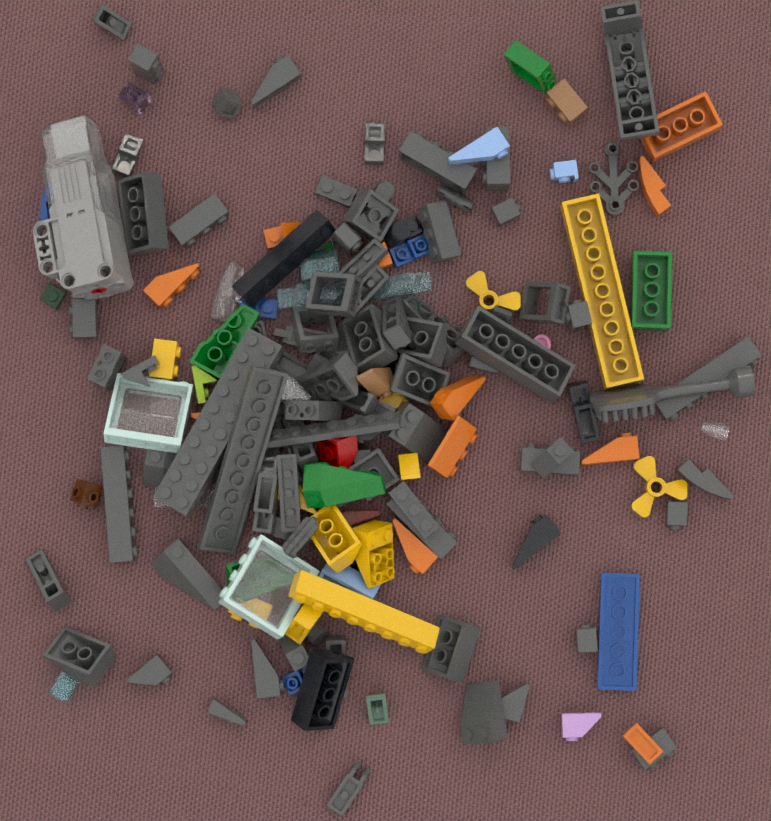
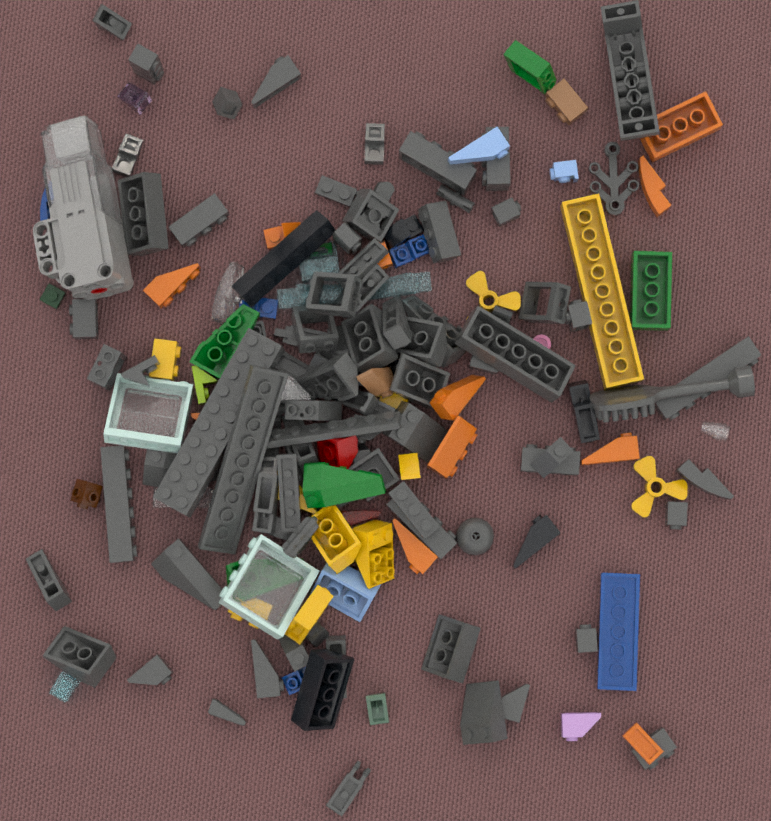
yellow brick [288,570,440,654] -> none
none -> dark grey cylinder [456,517,494,556]

